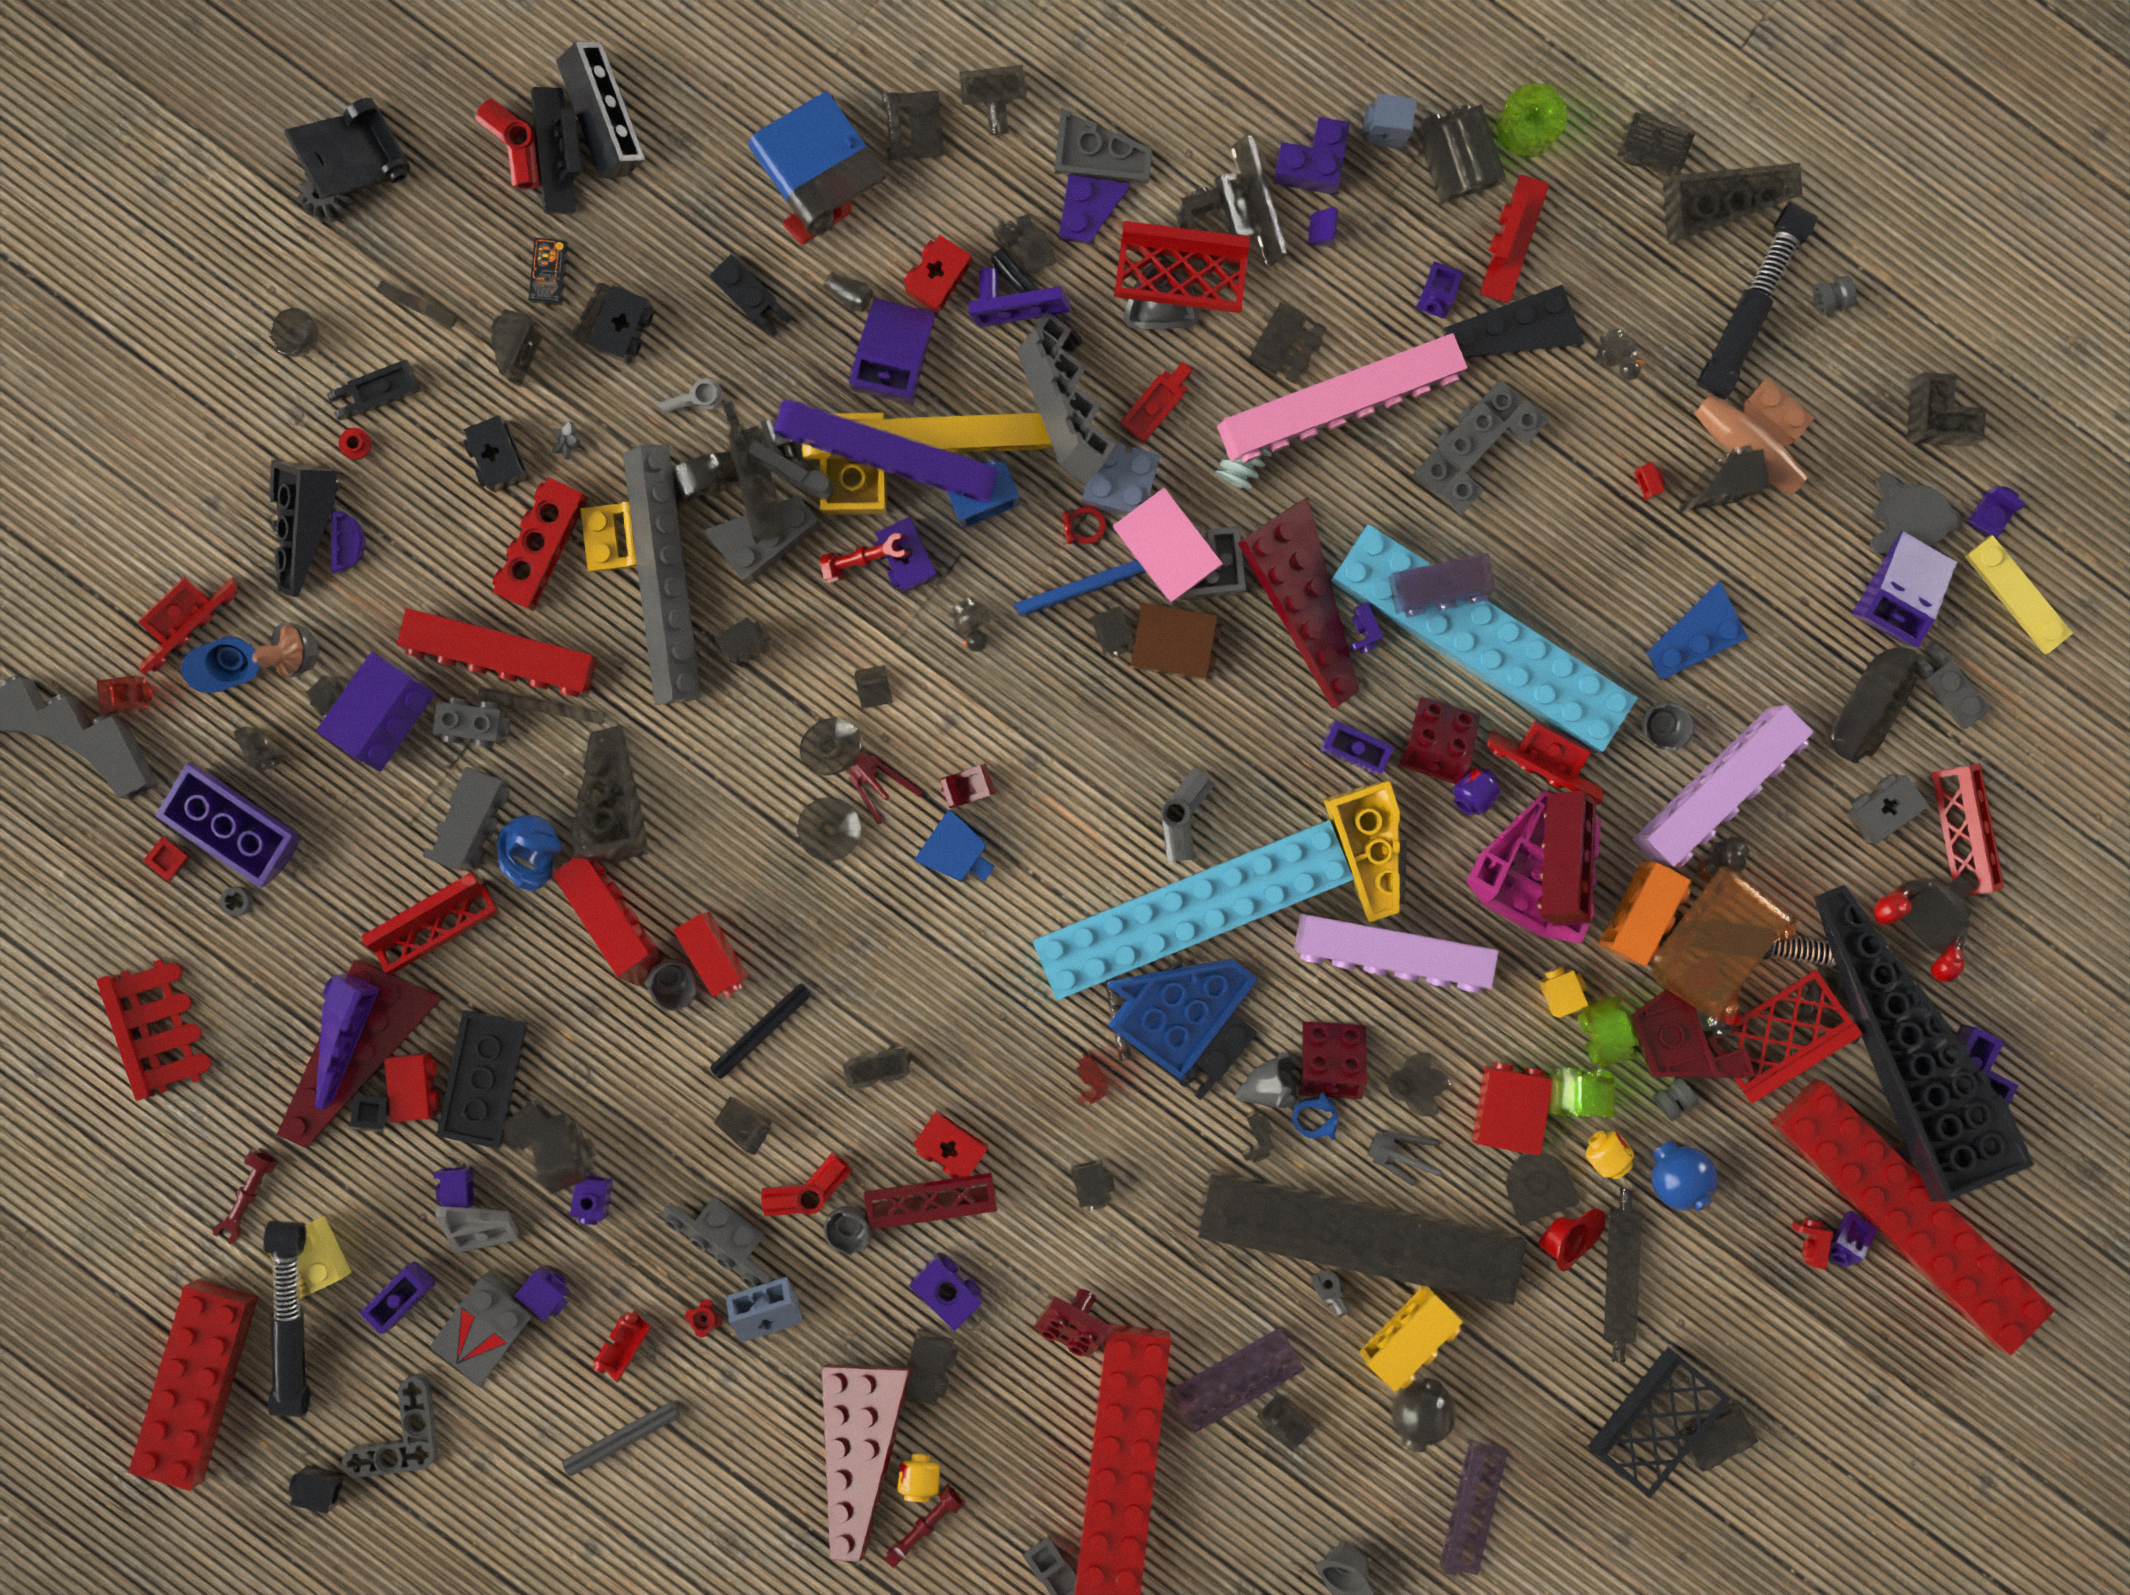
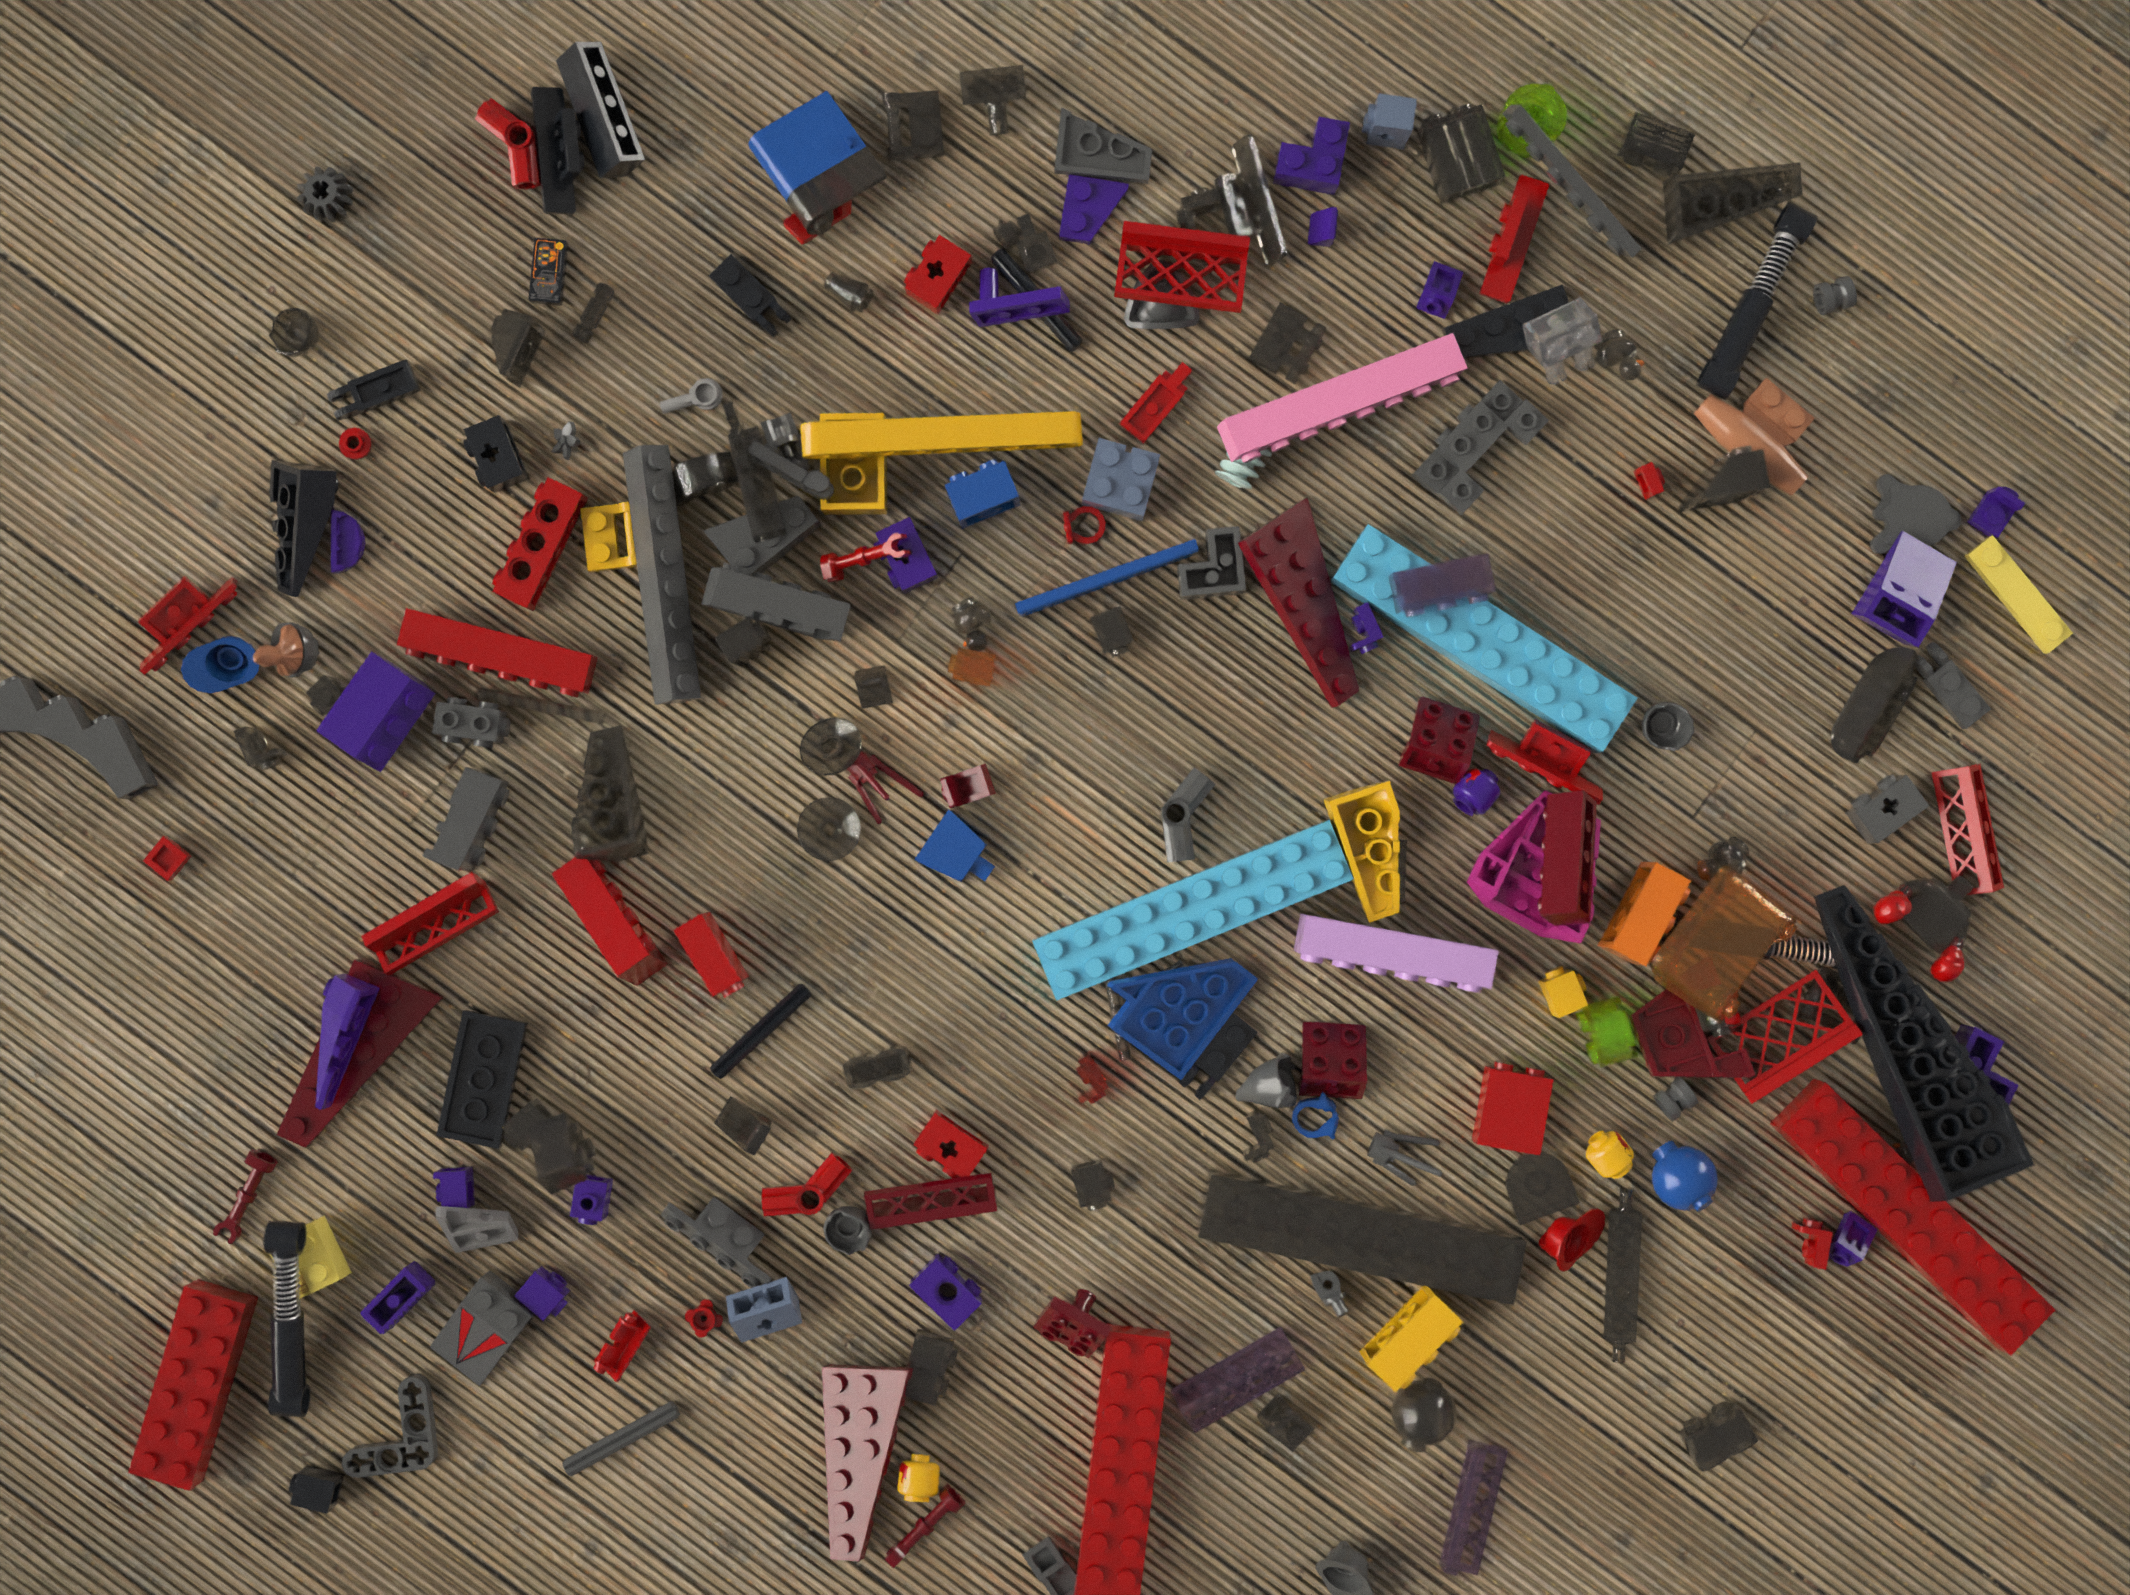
clear red brick [96,676,153,714] -> none
red fence [96,959,212,1101] -> none
dark purple brick [155,762,300,888] -> none
dark grey bush [220,887,254,916] -> none
black door [284,98,410,199] -> none
black brick [349,1094,388,1133] -> none
clear smoke piece [377,280,457,328] -> none
red brick [384,1052,440,1123] -> none
blue helmet [497,814,562,892] -> none
black brick [588,285,654,364] -> none
dark grey hair [647,958,698,1011] -> none
dark purple beam [773,400,998,503] -> none
dark purple slope [849,298,936,405] -> none
dark grey brick [1017,311,1116,485] -> none
bright pink tile [1113,488,1223,604] -> none
reddish brown brick [1130,603,1222,681] -> none
dark purple brick [1320,720,1394,775] -> none
clear smoke plate [1388,1053,1452,1116] -> none
clear neon green brick [1549,1069,1615,1118] -> none
black fence [1587,1346,1731,1499] -> none
lavender brick [1632,704,1814,867] -> none
blue wing [1646,581,1748,680] -> none
clear smoke brick [1907,372,1986,447] -> none
none -> dark grey wedge [701,563,851,642]
none -> clear orange brick [948,648,997,689]
none -> dark grey plate [1502,104,1642,258]
none -> clear brick [1522,297,1602,385]

